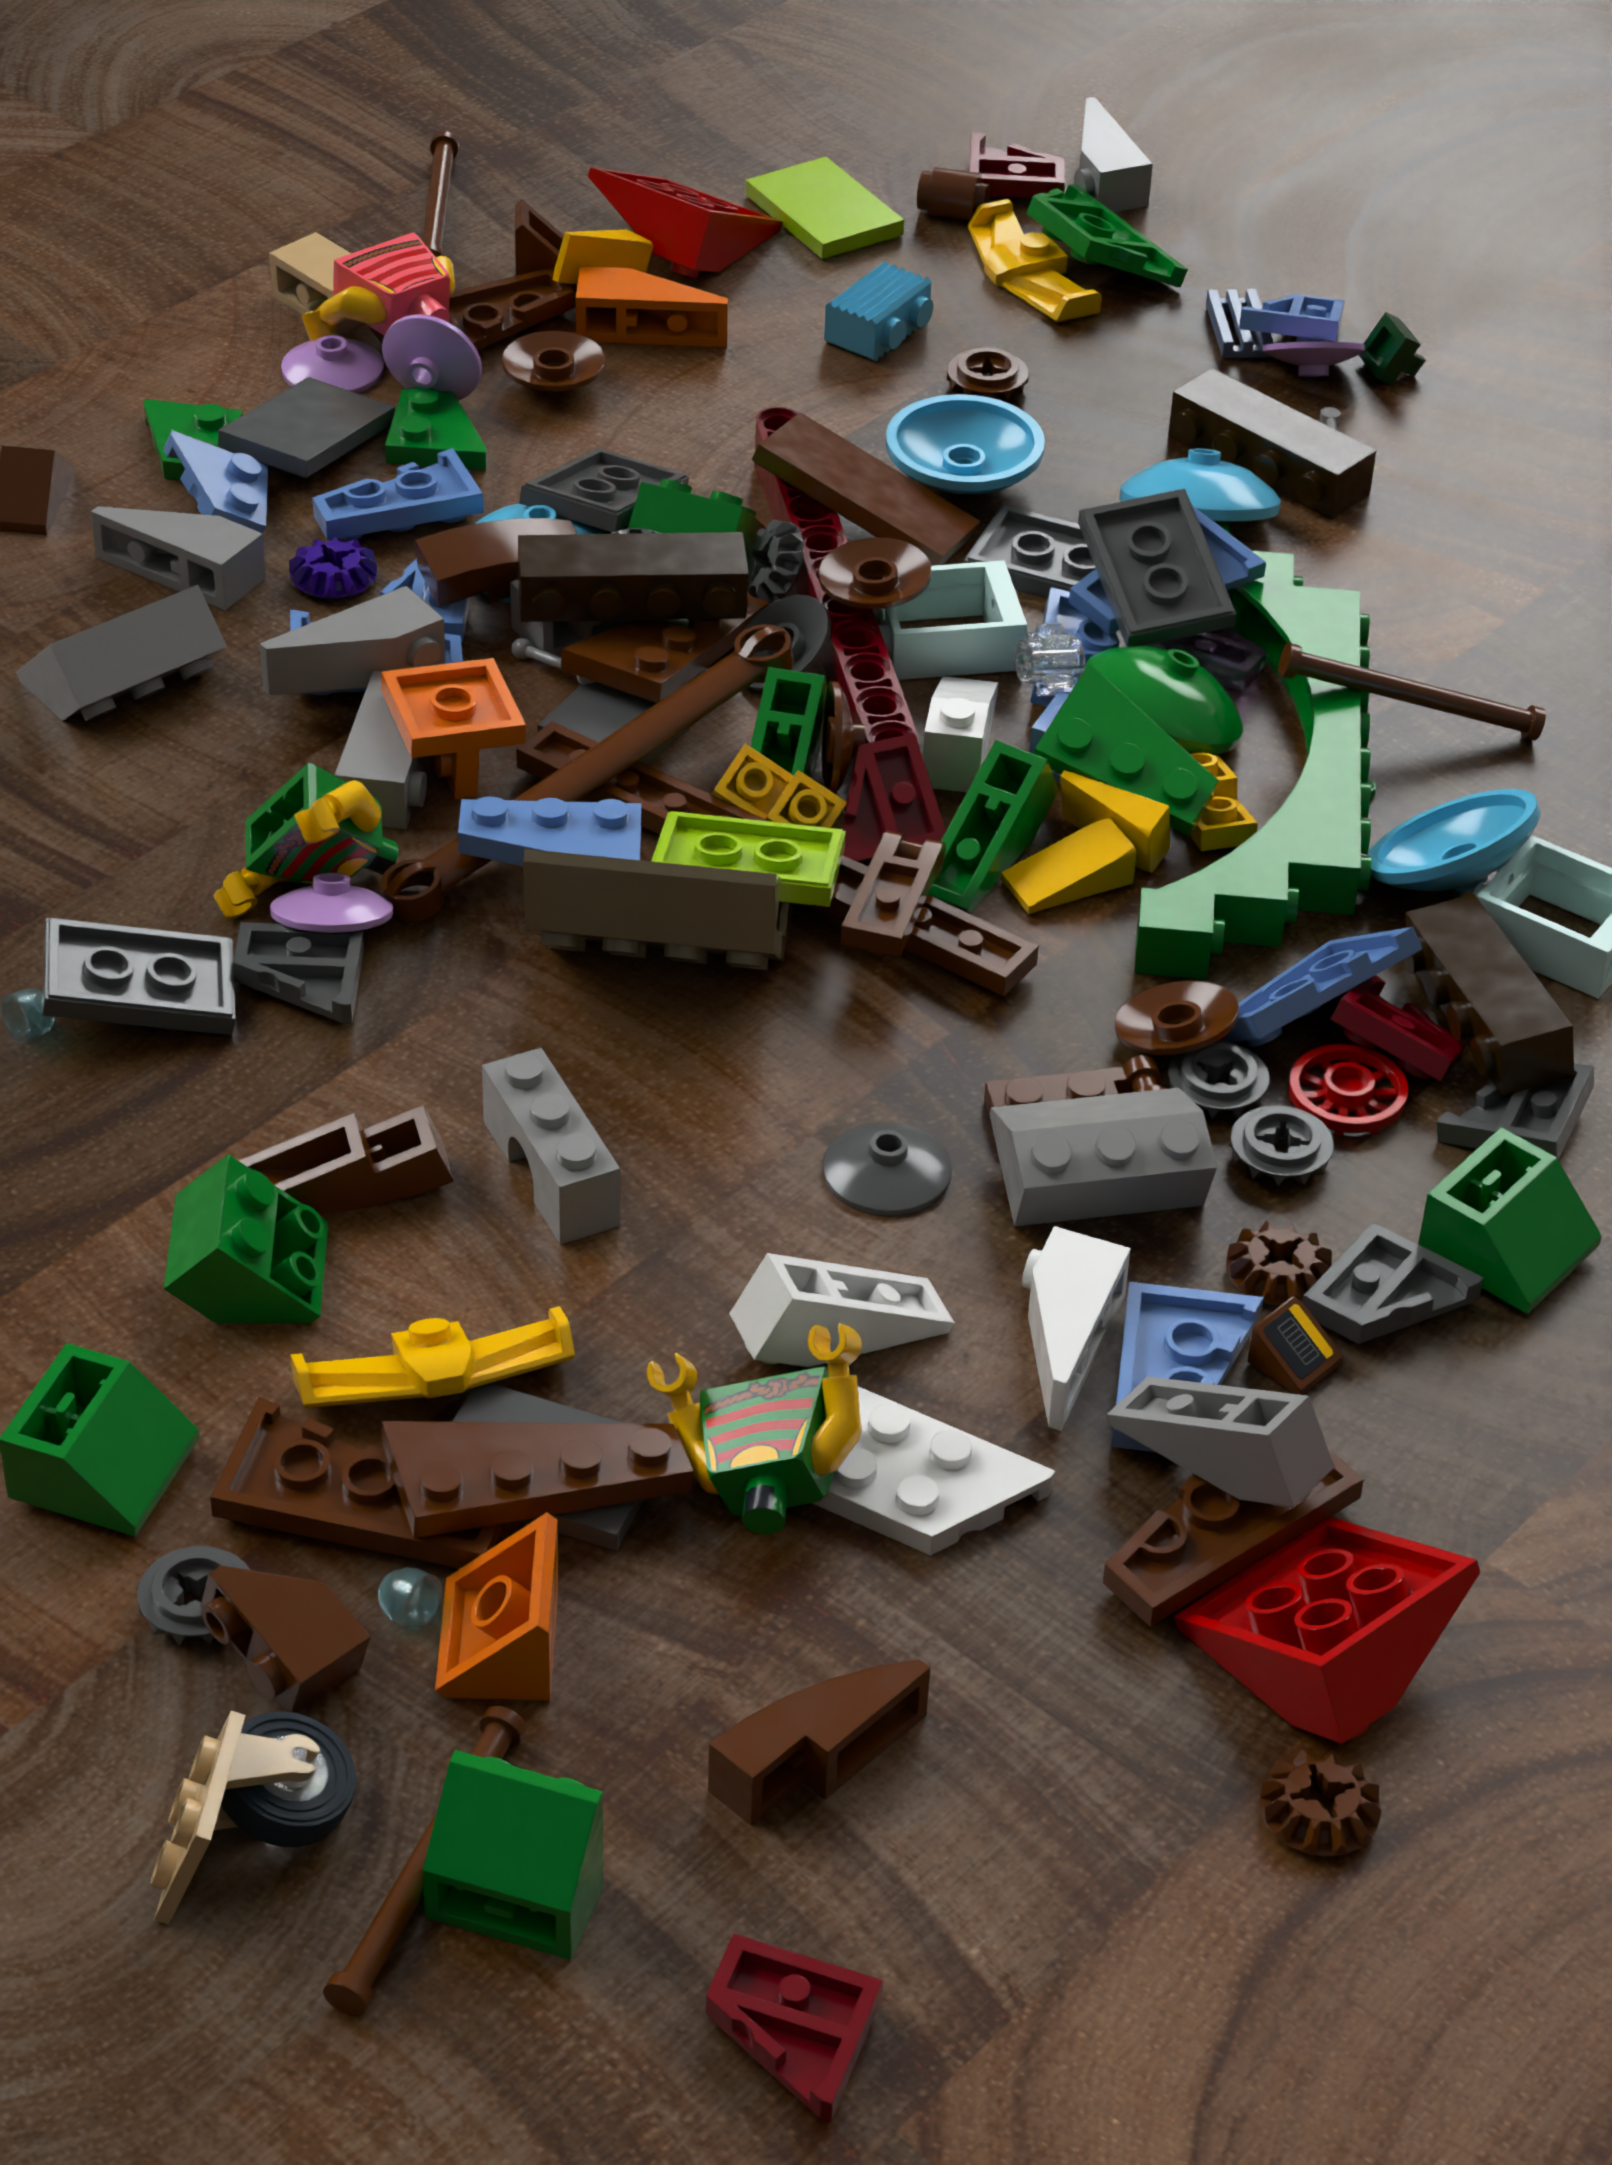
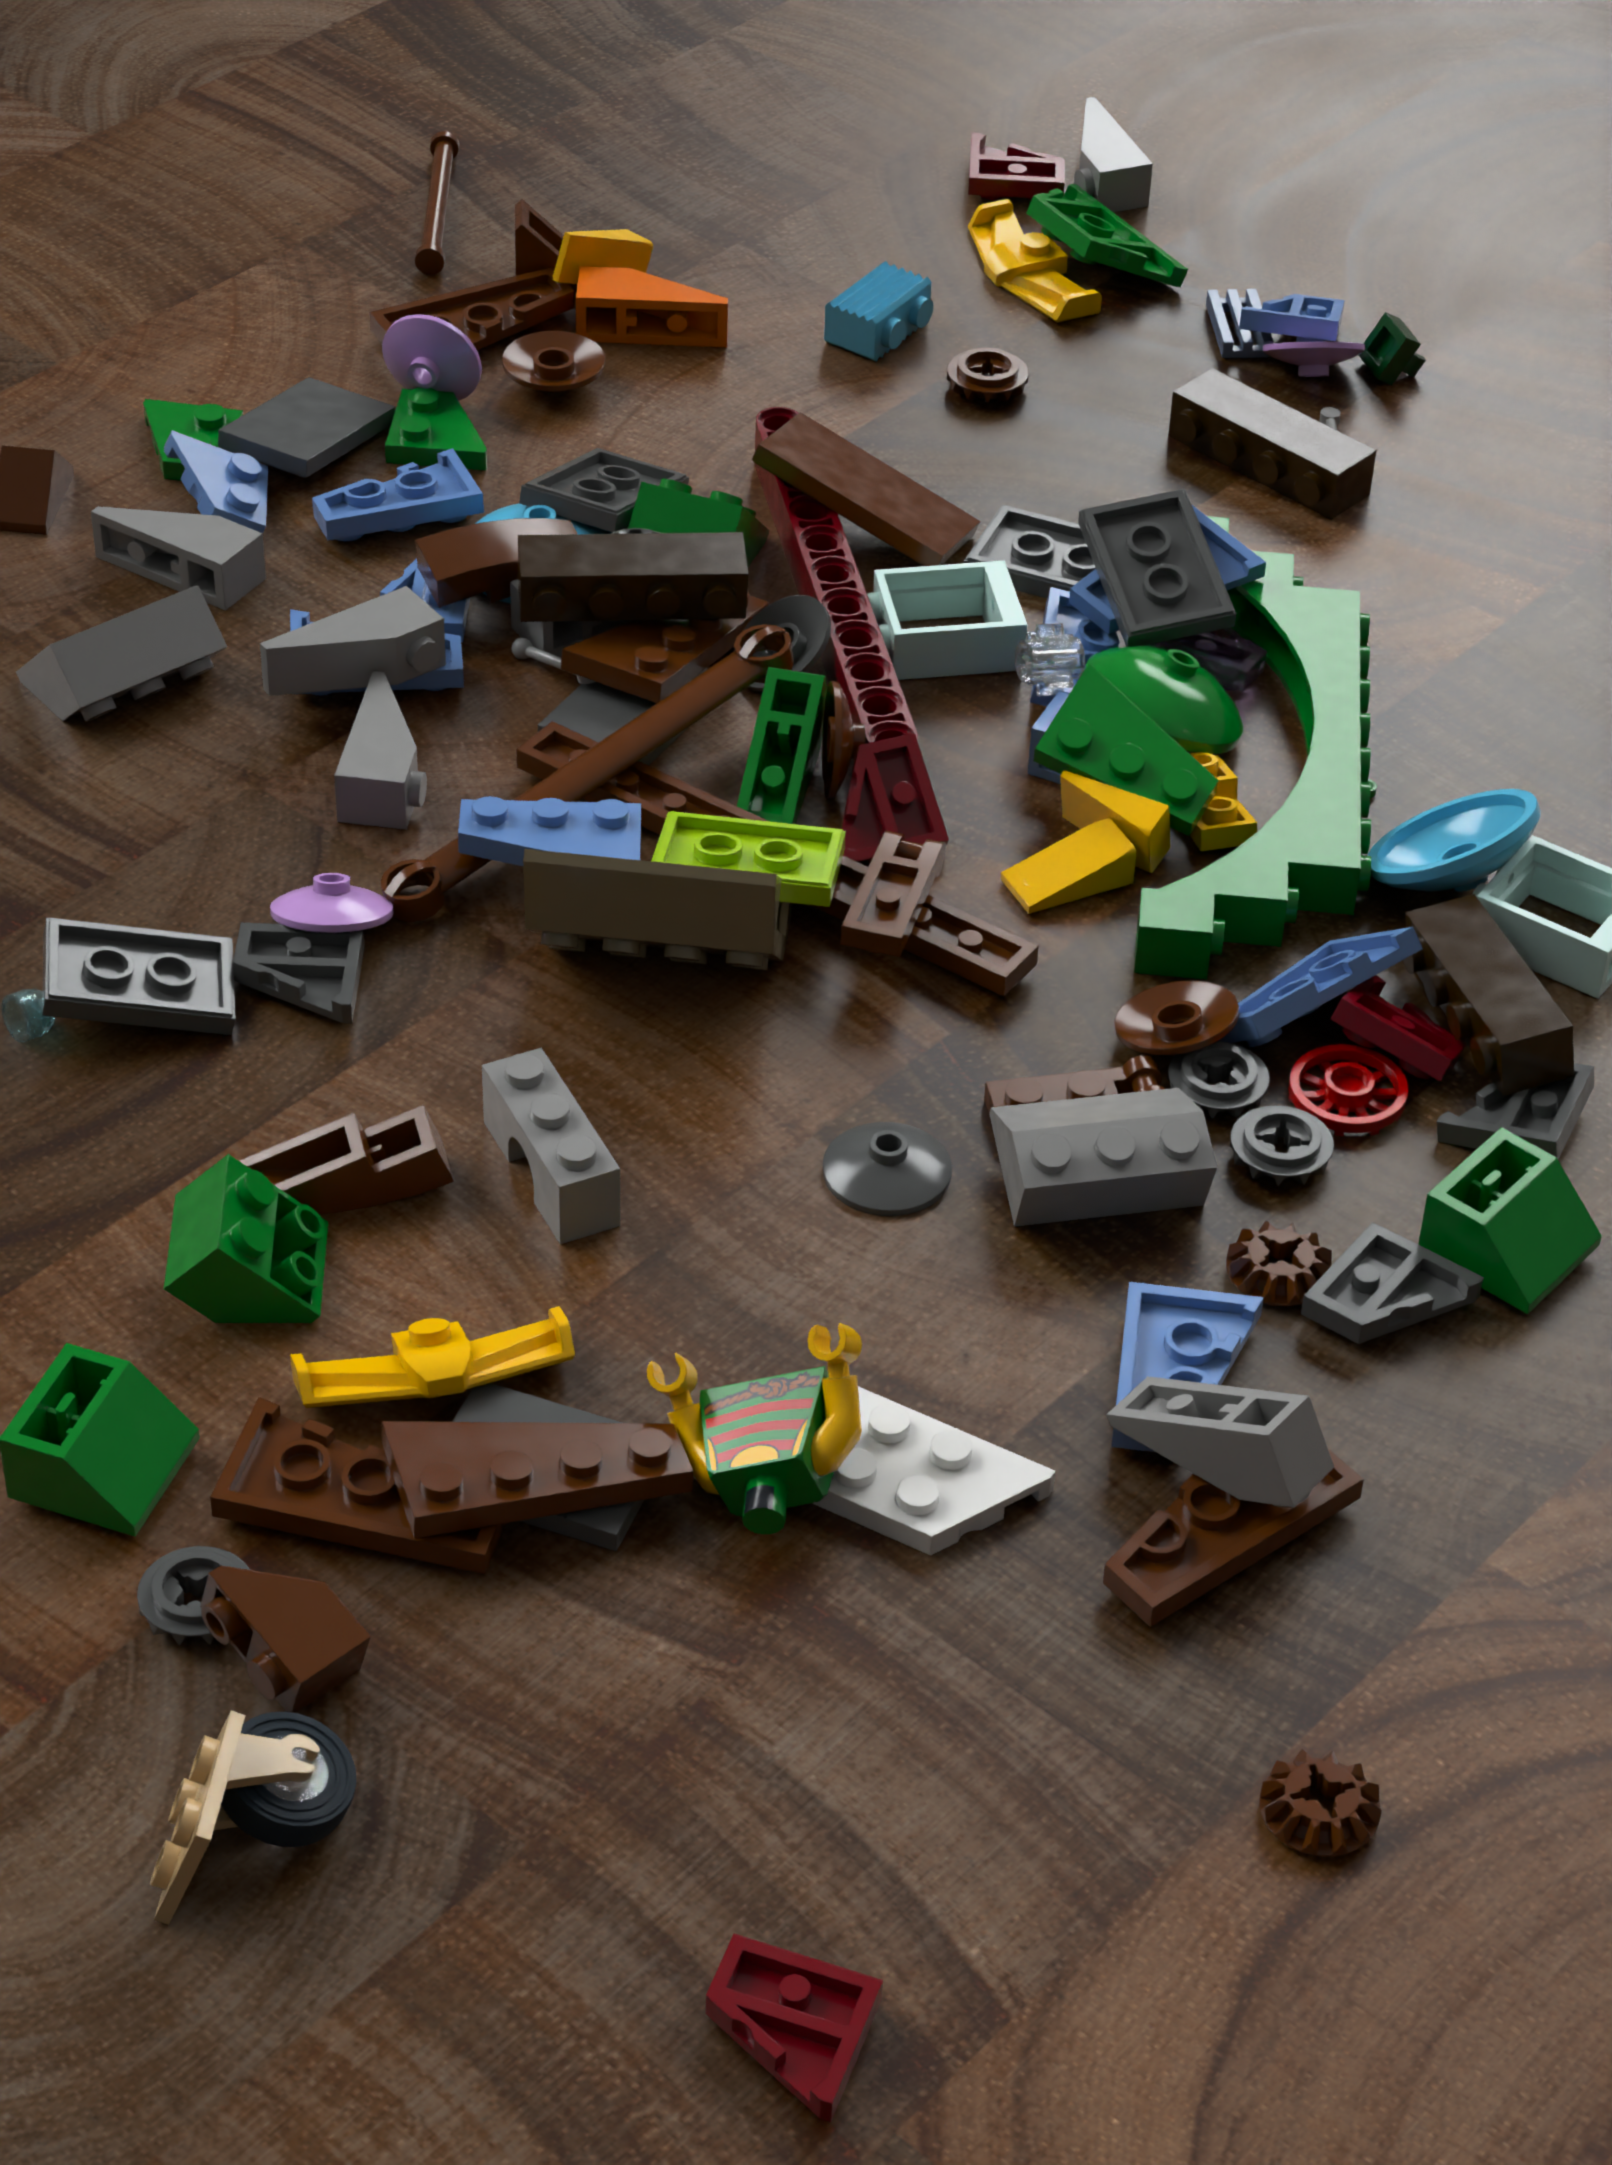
torso [214,762,399,920] -> none
tan brick [269,232,363,336] -> none
lavender dish [281,335,384,394] -> none
dark purple gear [289,537,378,599] -> none
torso [301,232,455,341] -> none
reddish brown bar [323,1706,527,2016] -> none
clear light blue hinge [378,1567,442,1631] -> none
orange bracket [381,658,526,799] -> none
green slope [422,1750,604,1960] -> none
orange slope [435,1513,559,1701] -> none
red slope [588,167,783,278] -> none
reddish brown slope [708,1659,930,1825] -> none
yellow slope [711,743,847,828] -> none
white slope [729,1253,955,1367] -> none
lime tile [745,156,904,259] -> none
dark grey gear [747,519,803,605] -> none
reddish brown dish [819,537,931,609] -> none
medium azure dish [886,394,1045,494] -> none
reddish brown brick [917,167,990,221] -> none
white slope [923,676,999,792] -> none
green slope [928,740,1059,914] -> none
white slope [1022,1226,1131,1431] -> none
medium azure dish [1119,449,1281,521] -> none
red slope [1174,1517,1481,1744] -> none
slope [1247,1296,1344,1395] -> none
reddish brown bar [1278,643,1546,741] -> none

